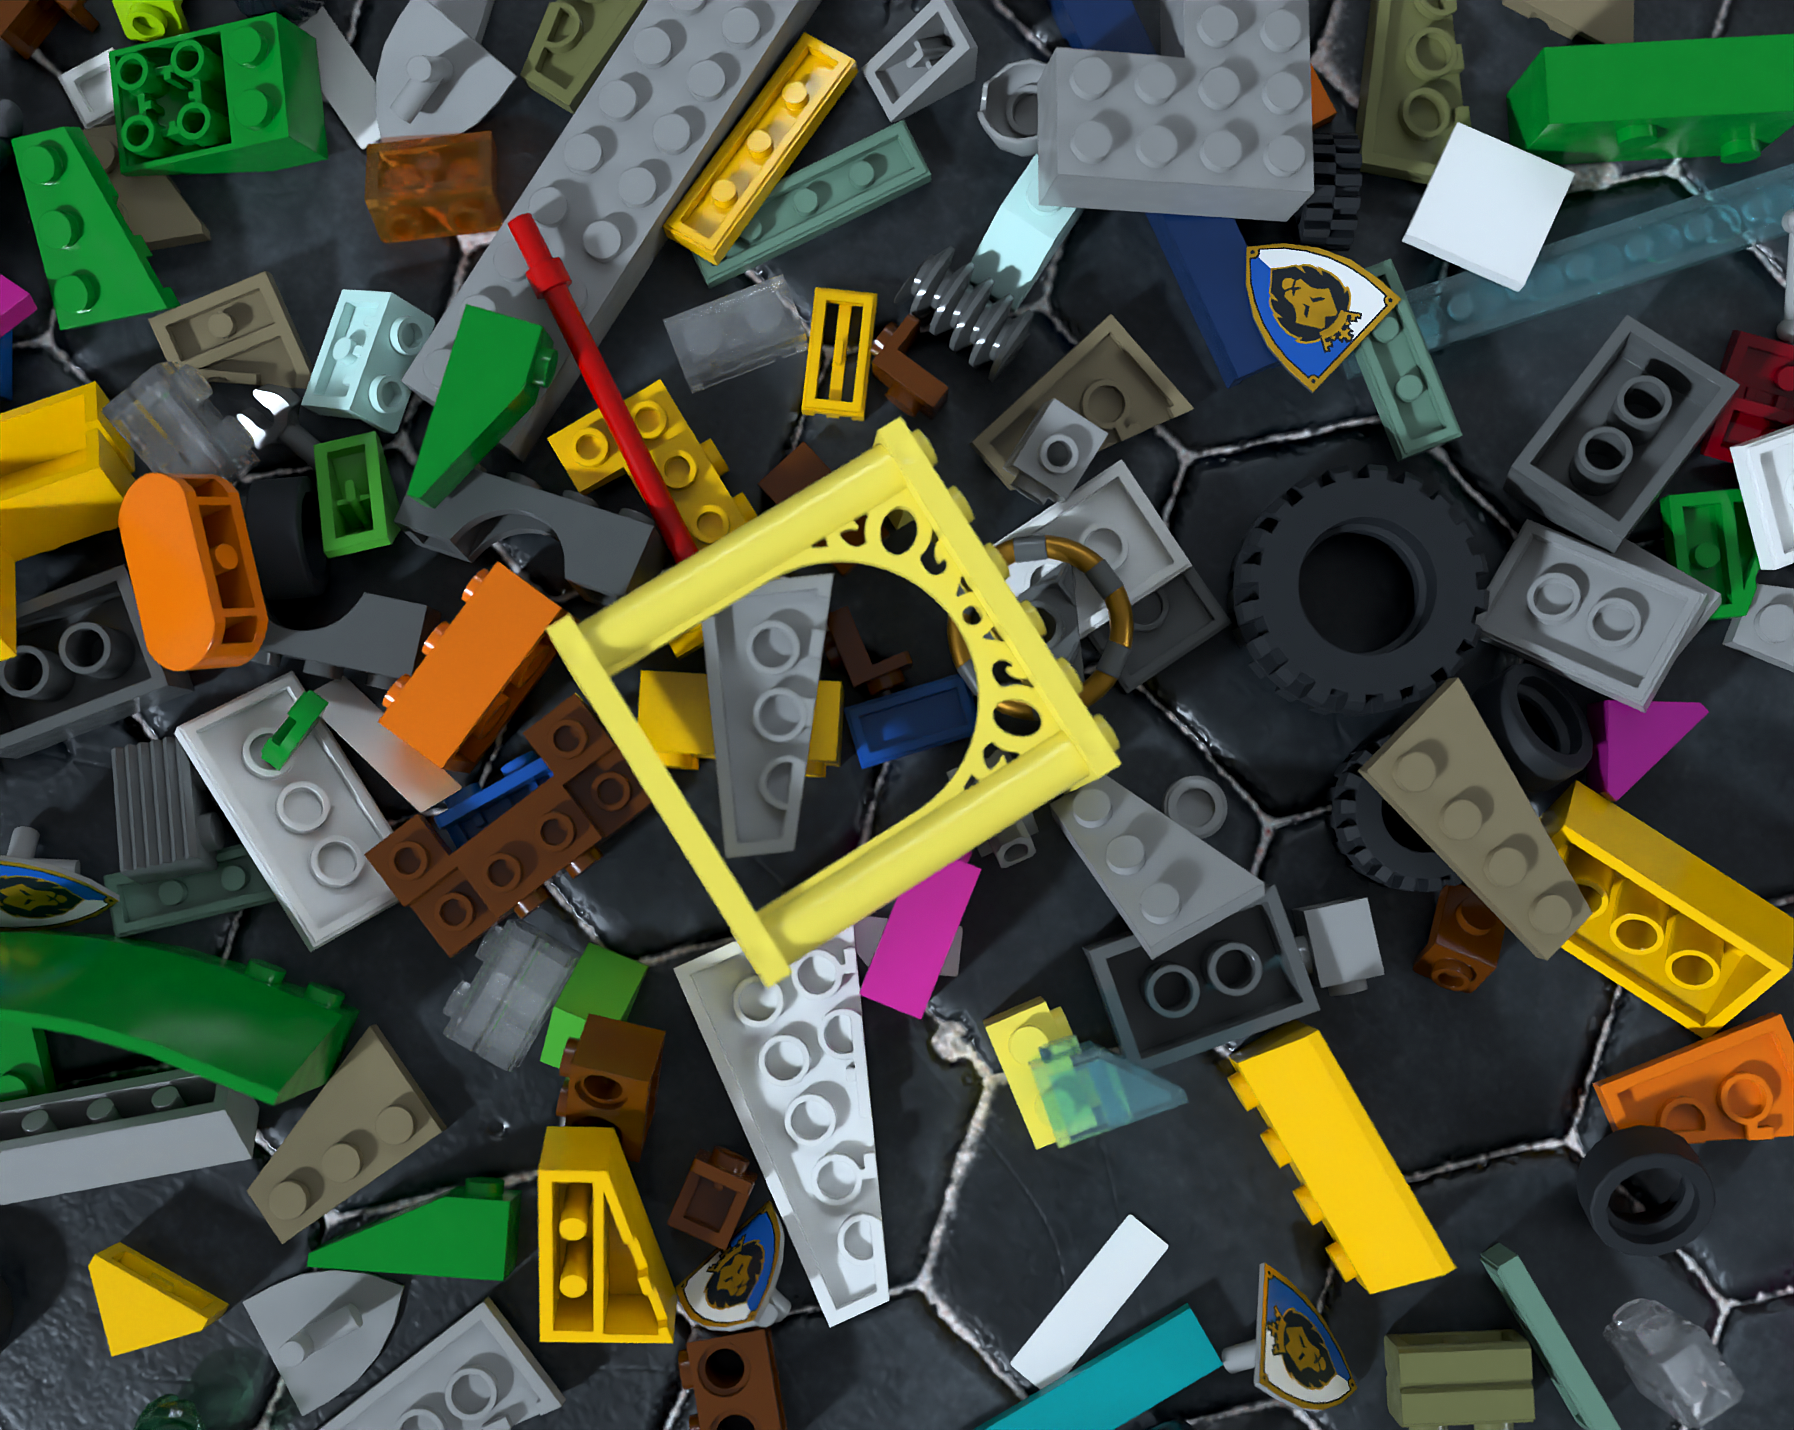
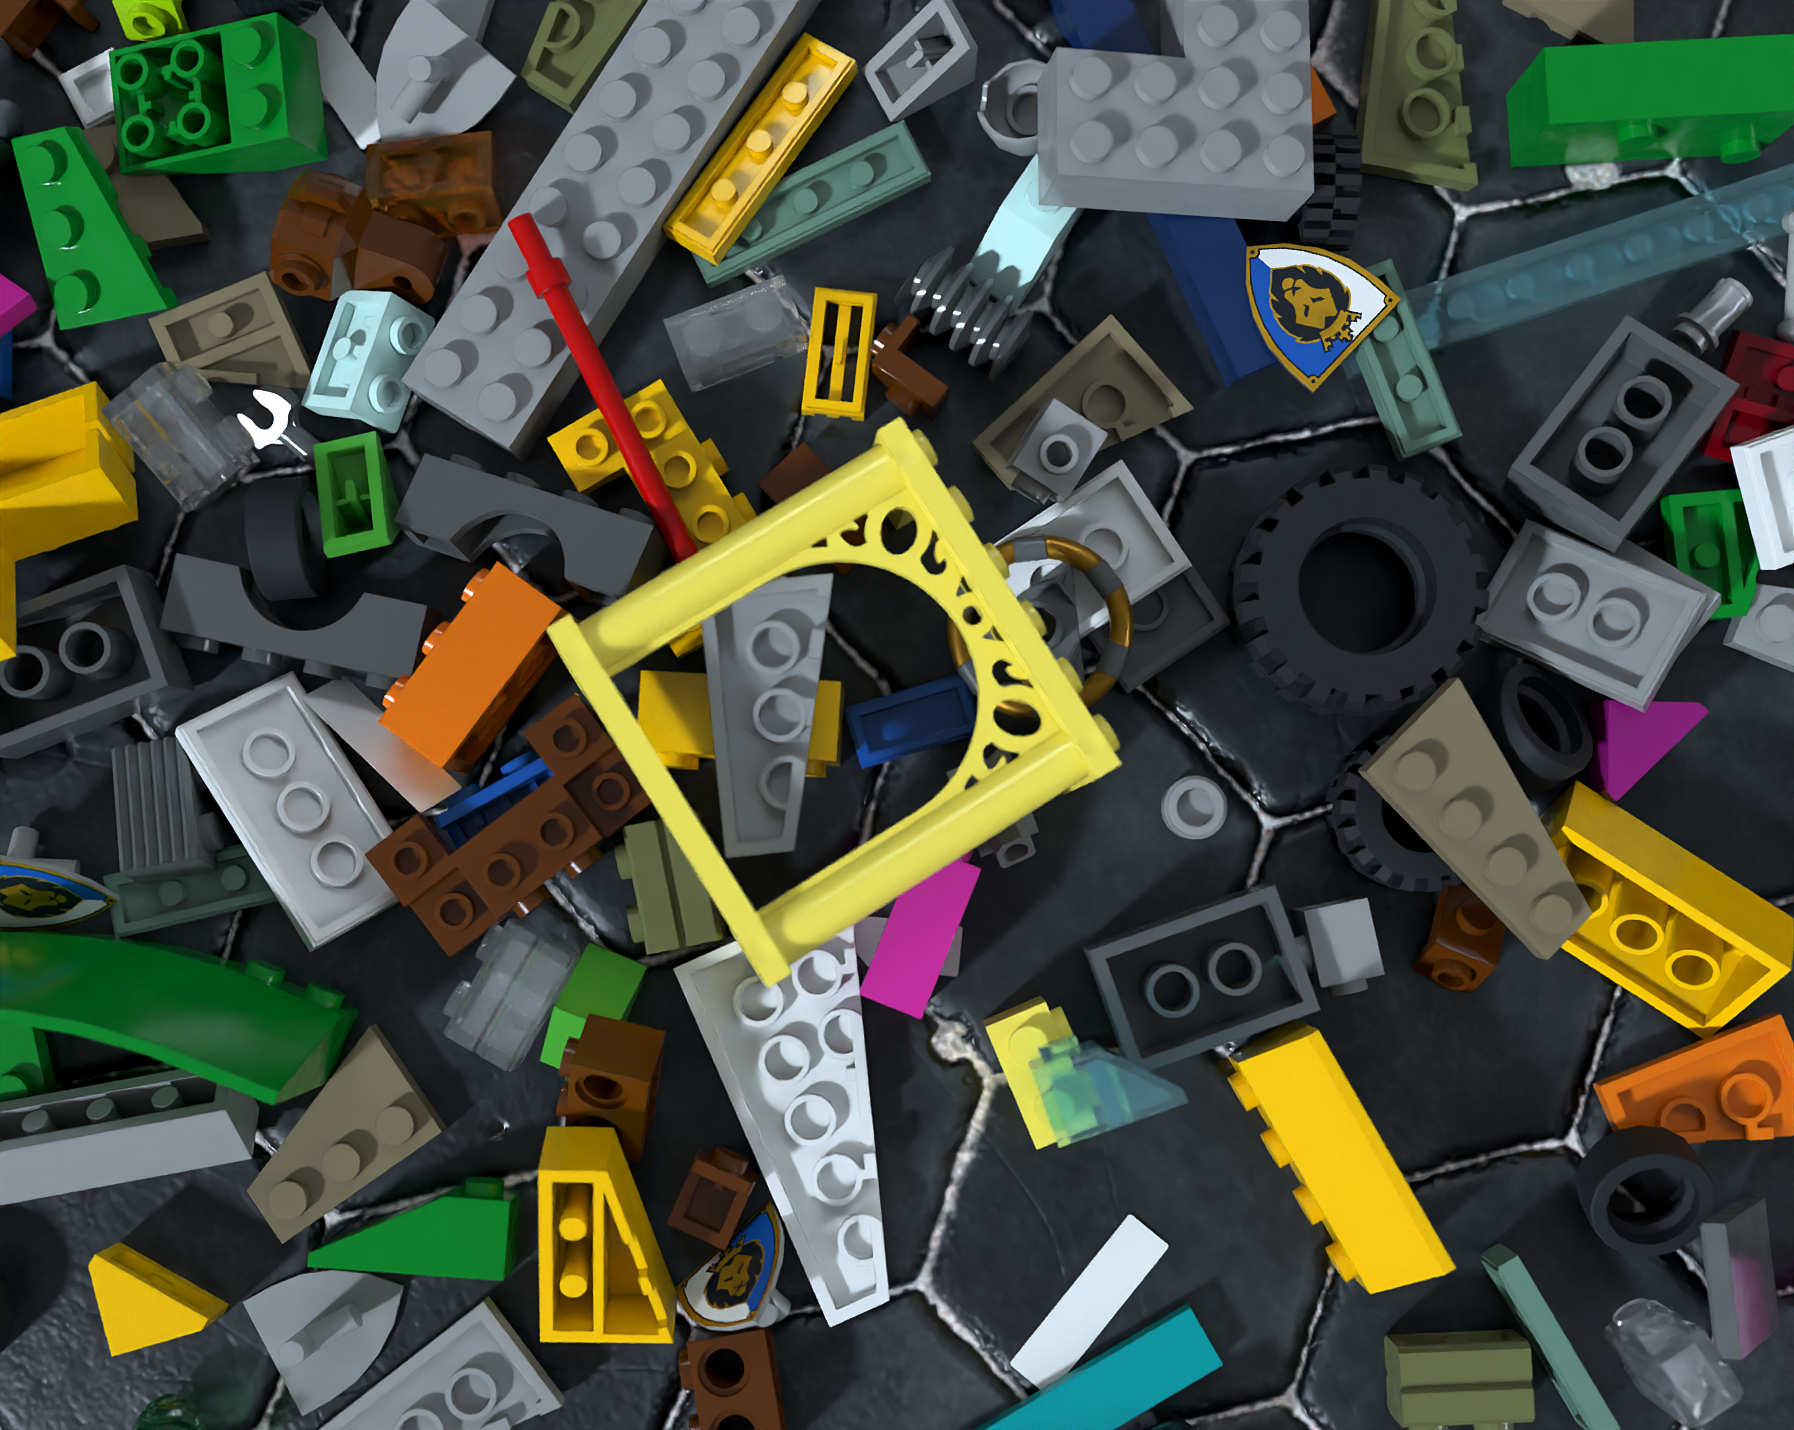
orange brick [118,473,268,671] -> none
green tile [261,689,329,771] -> none
green slope [407,304,558,509] -> none
reddish brown bracket [824,606,913,696] -> none
light grey wing [1050,775,1265,959] -> none
shield [1222,1262,1357,1412] -> none
white tile [1402,122,1575,292] -> none
none -> reddish brown piece [269,169,448,306]
none -> olive brick [614,812,728,955]
none -> light grey pin [1670,277,1753,358]
none -> tile [1700,1197,1780,1360]

